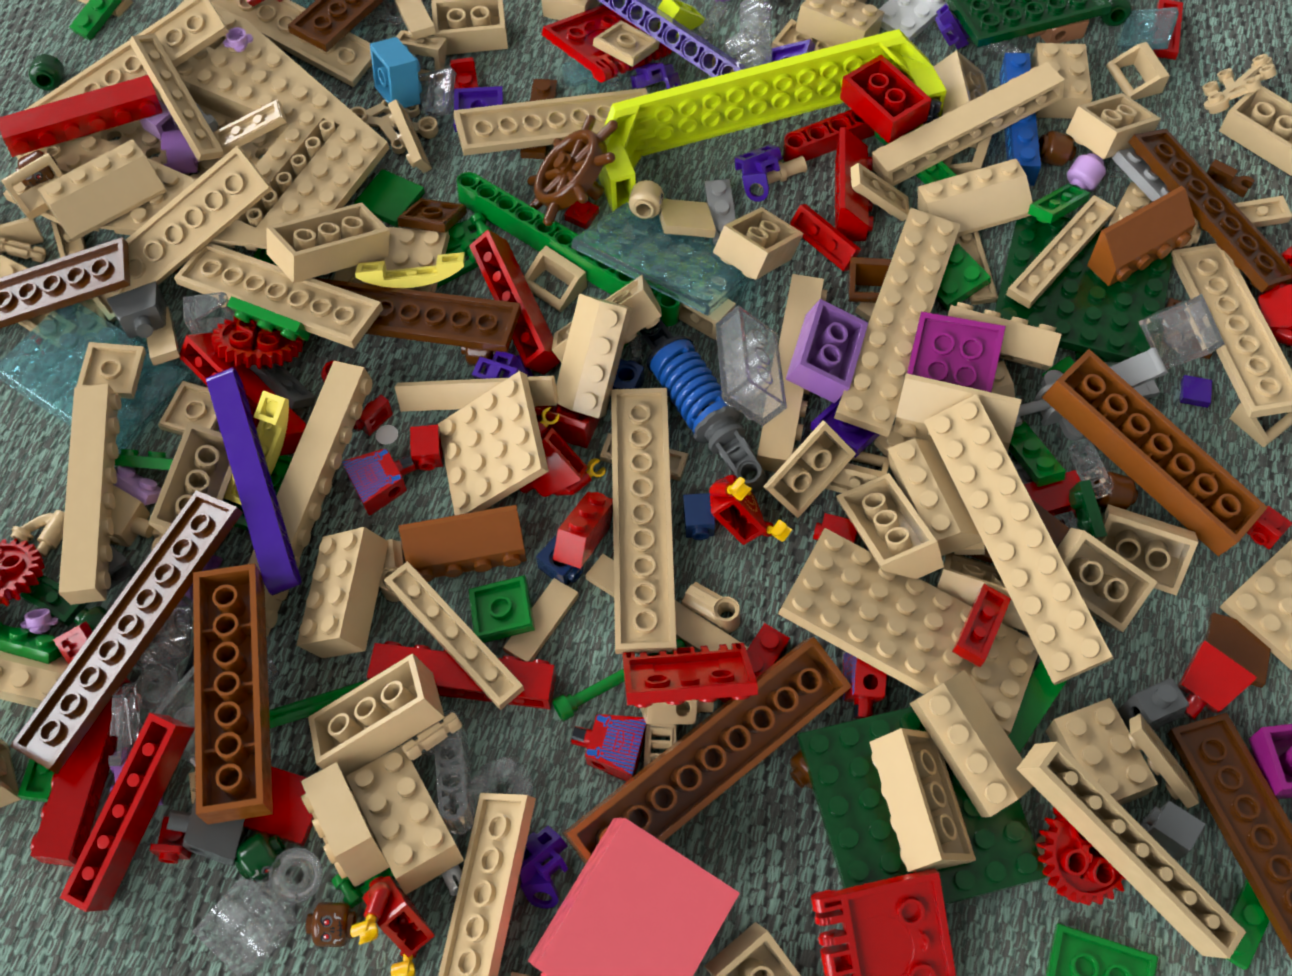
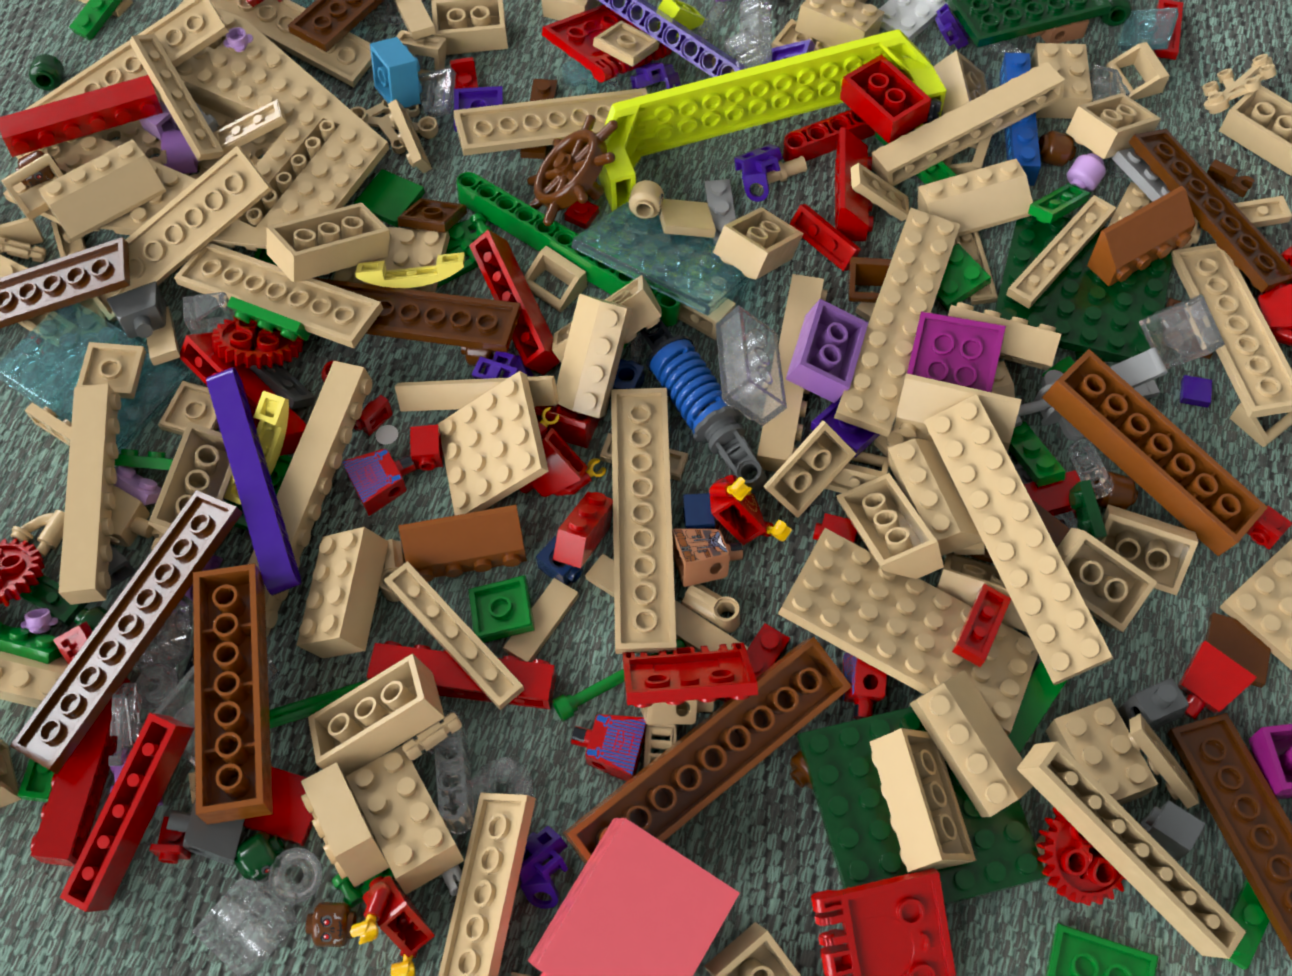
none -> tan plate [24,403,72,446]
none -> nougat torso [672,529,743,587]
none -> clear wing [1090,64,1130,102]

